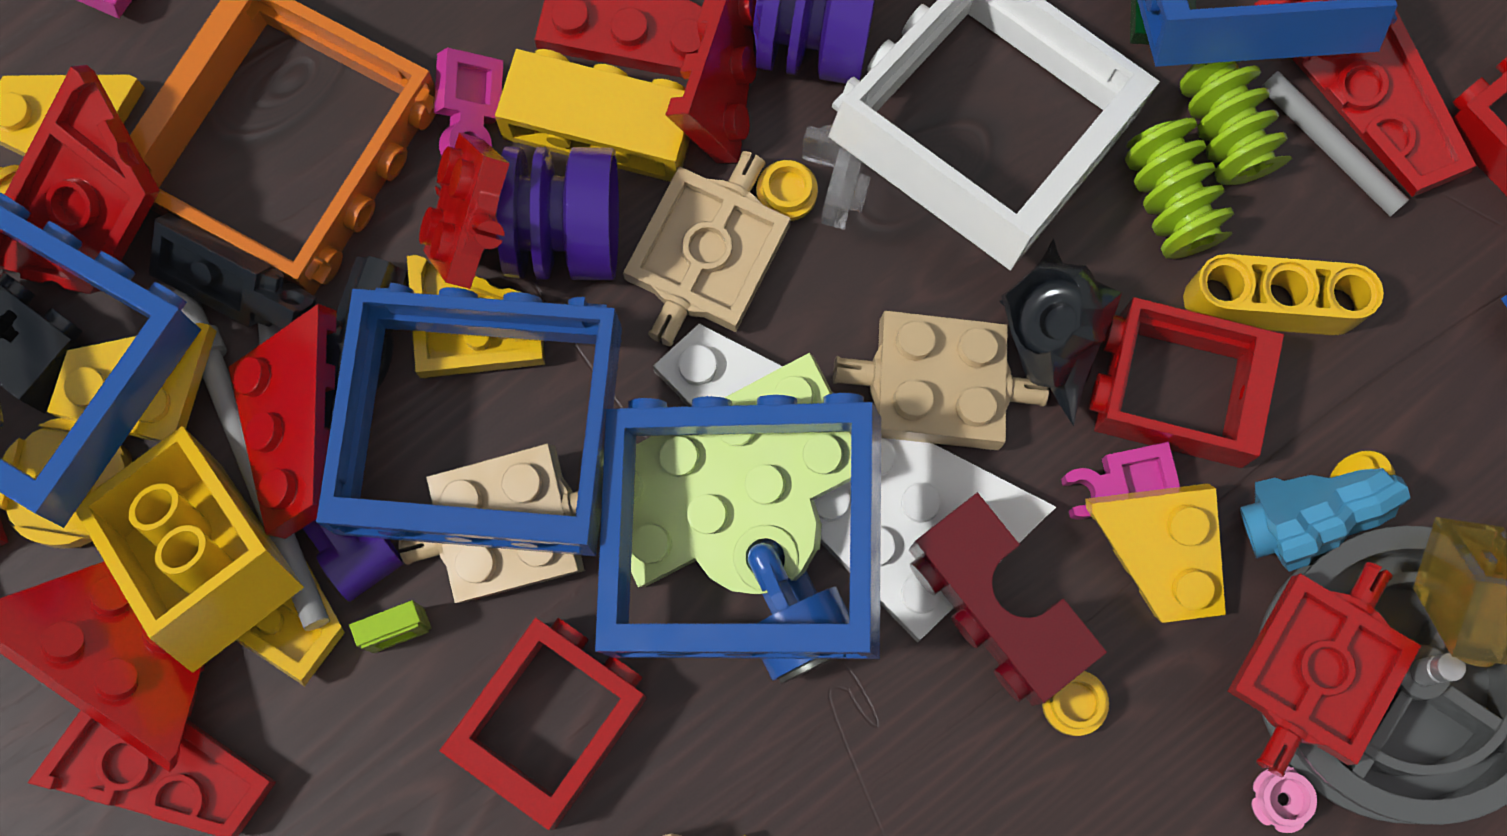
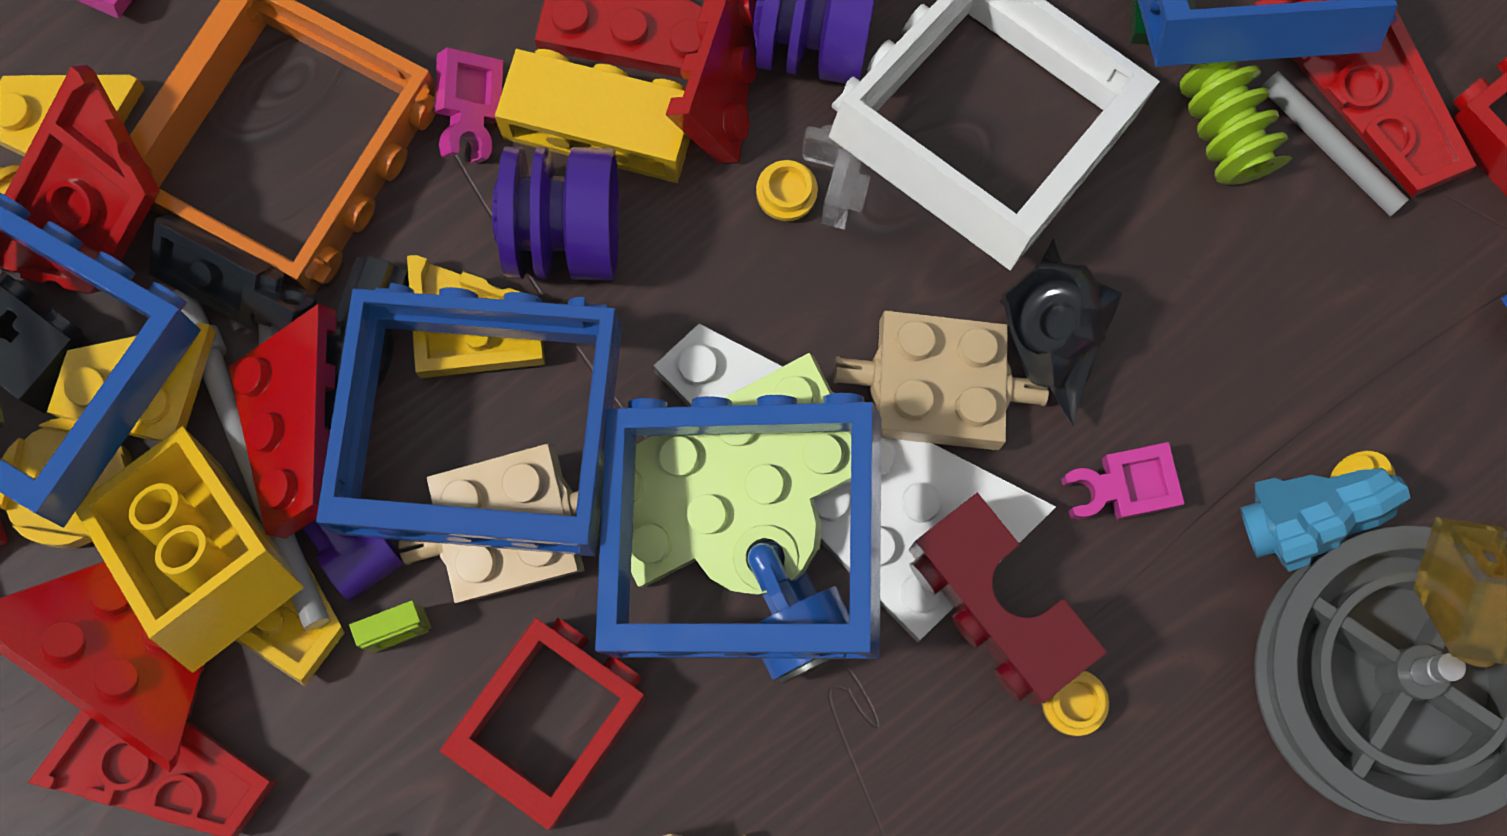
red plate [419,132,510,289] -> none
tan plate [623,151,791,346] -> none
yellow wing [1085,483,1226,623] -> none
red window [1089,297,1284,468] -> none
lime piece [1125,117,1234,259] -> none
yellow beam [1183,254,1384,335] -> none
red plate [1227,562,1421,777] -> none
bright pink plate [1251,766,1317,833] -> none

